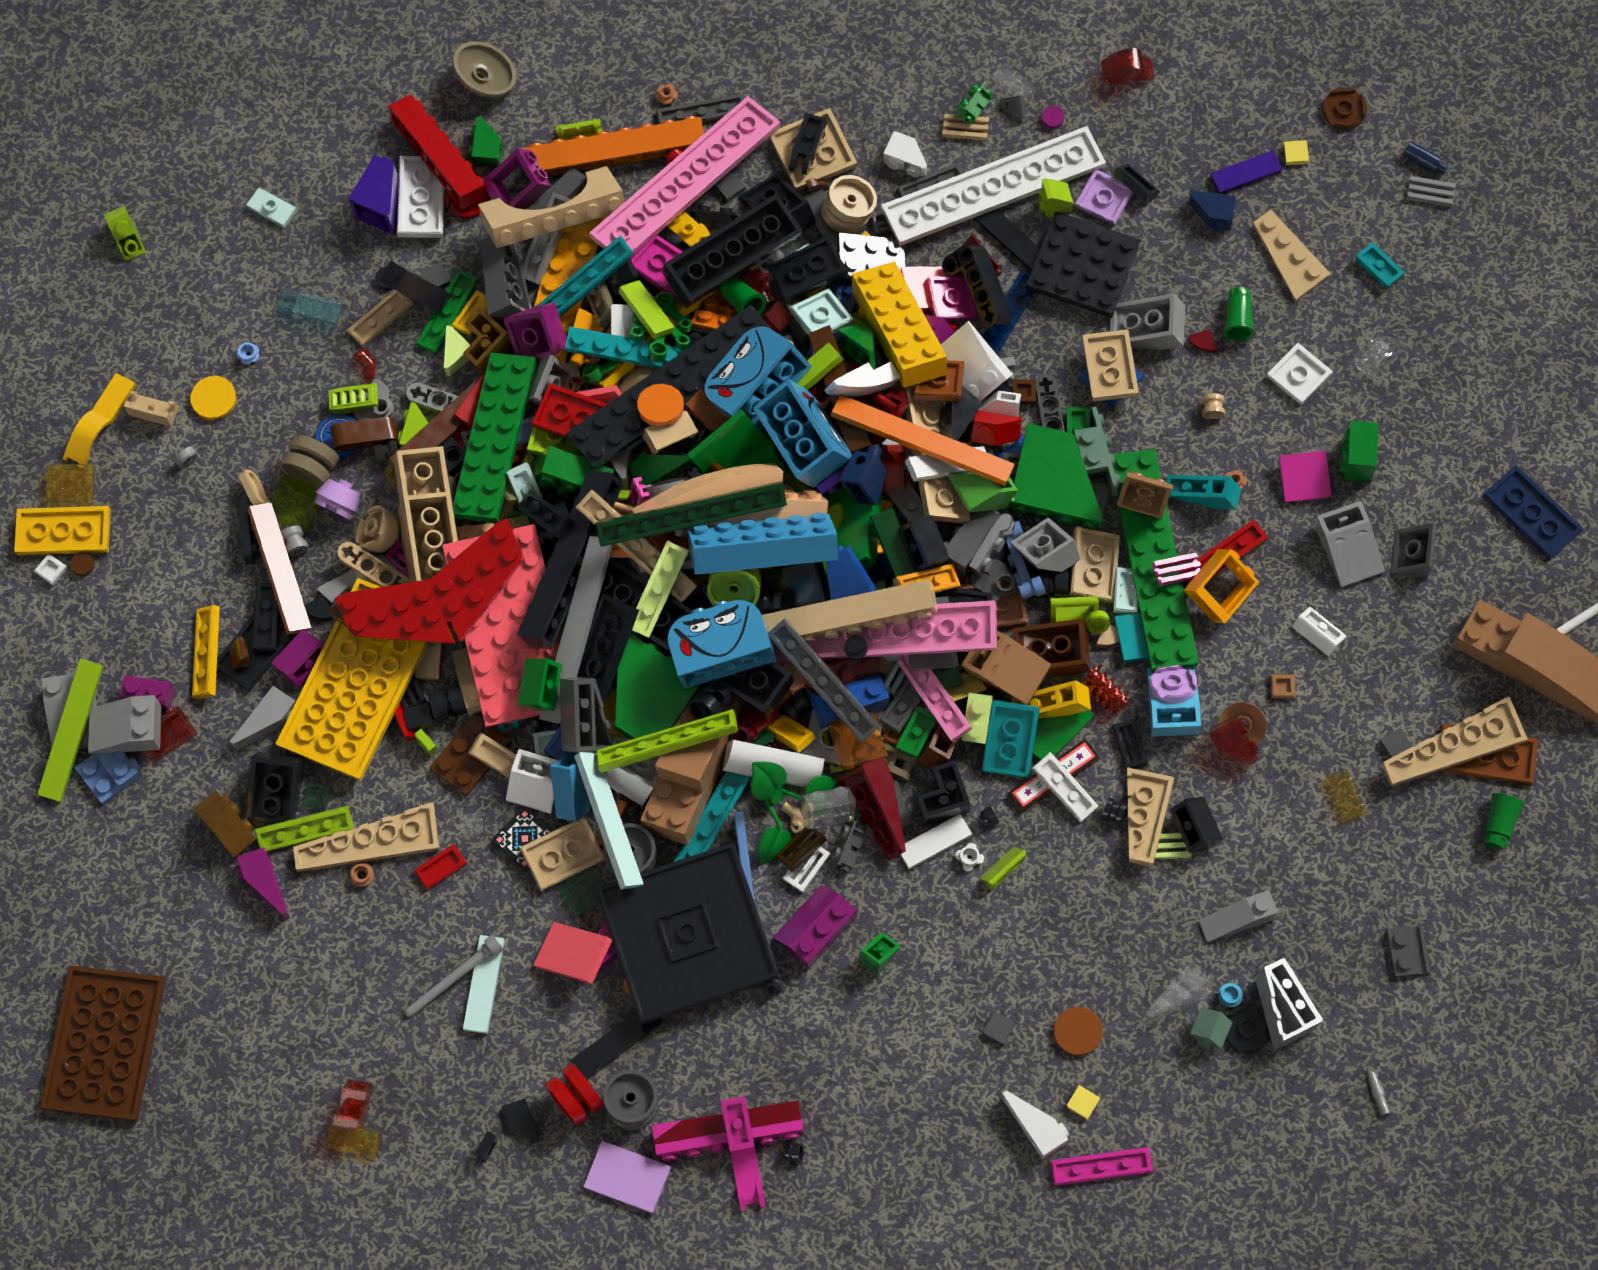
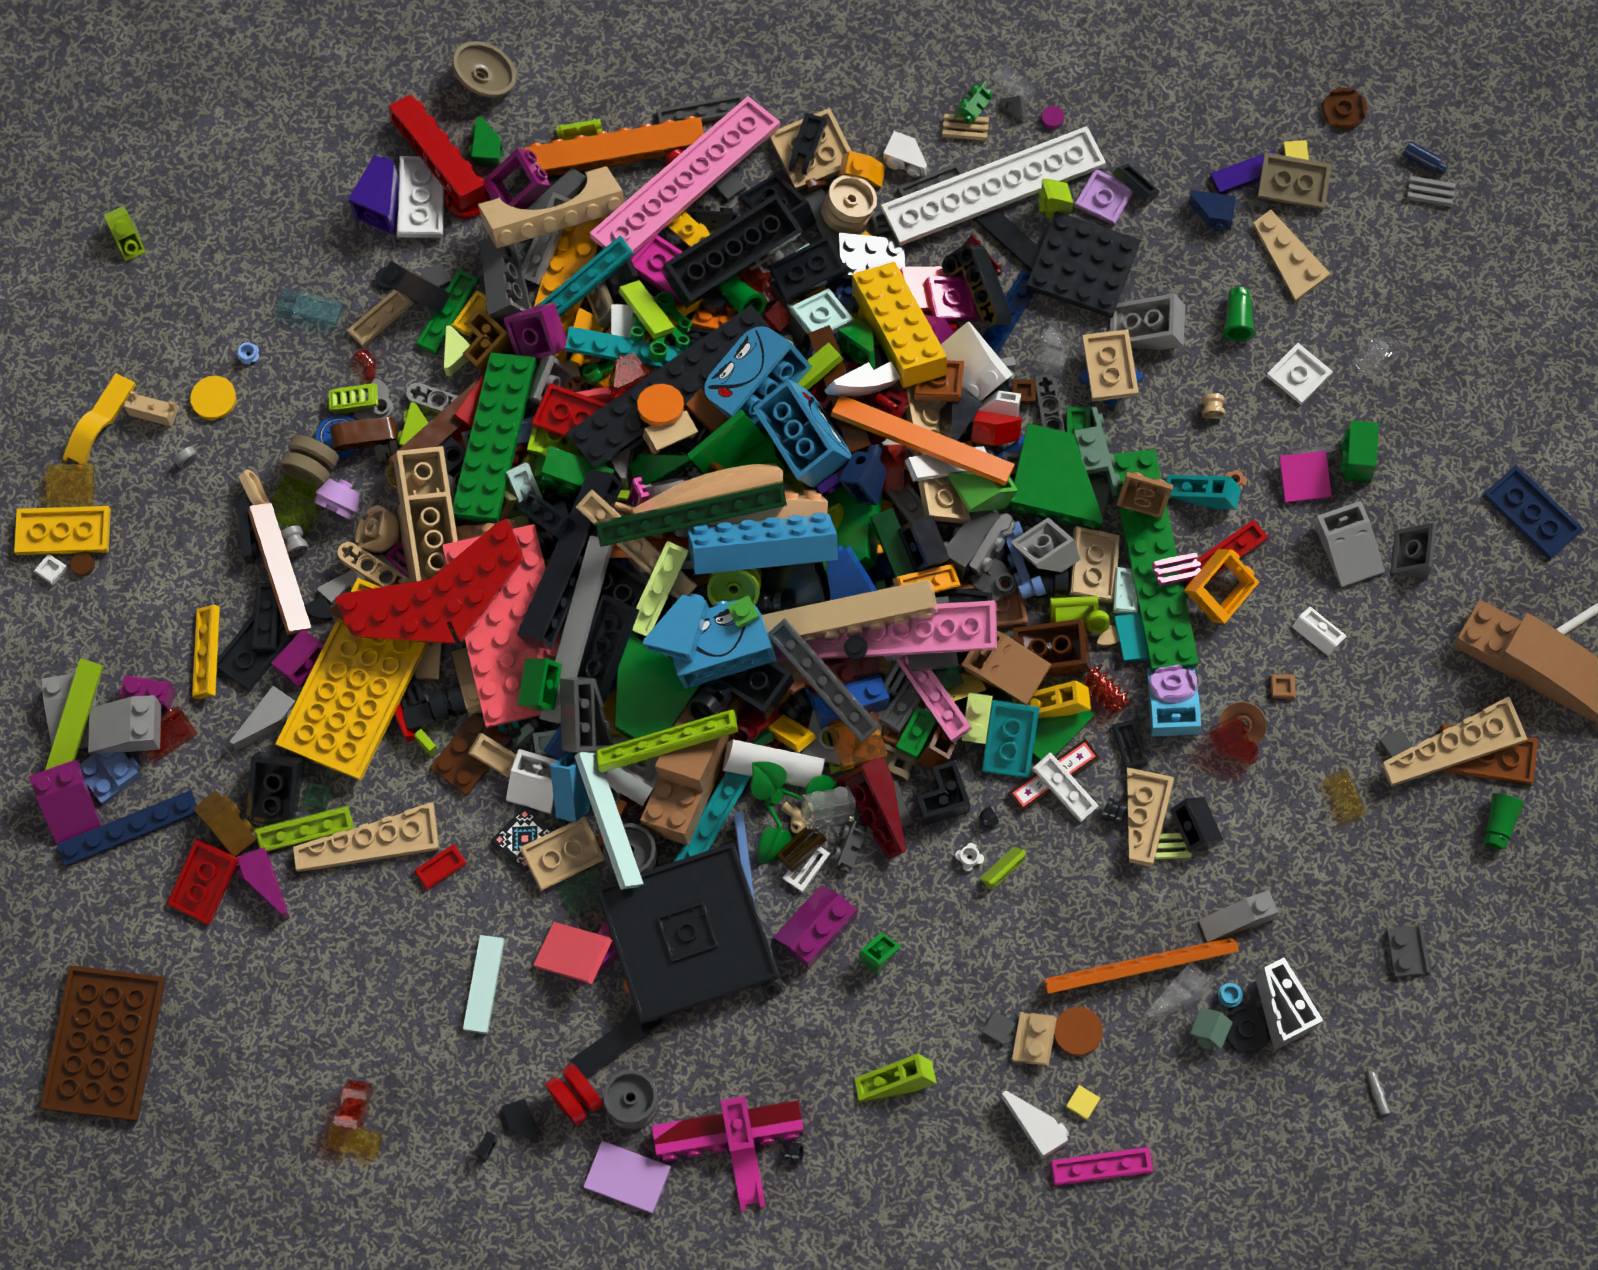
reddish brown slope [229,636,250,669] -> none
light aqua plate [247,188,297,228] -> none
nougat plate [350,863,374,887] -> none
light grey piece [405,934,504,1017] -> none
nougat plate [656,84,678,105] -> none
white tile [900,814,972,870] -> none
clear red brick [1100,49,1155,85] -> none
dark red tile [1188,329,1218,353] -> none
teal plate [1355,242,1405,290] -> none
none -> magenta slope [28,760,102,844]
none -> dark blue plate [57,790,197,867]
none -> red tile [167,839,240,925]
none -> sand green tile [512,723,535,749]
none -> clear red slope [607,352,650,402]
none -> dark azure slope [643,594,709,662]
none -> black tile [702,292,726,313]
none -> bright green plate [727,595,760,629]
none -> light orange slope [838,151,886,188]
none -> lime slope [854,1054,937,1102]
none -> tan plate [1012,1012,1057,1066]
none -> clear slope [1033,321,1070,378]
none -> orange tile [1043,937,1239,994]
none -> dark tan plate [1257,152,1332,210]

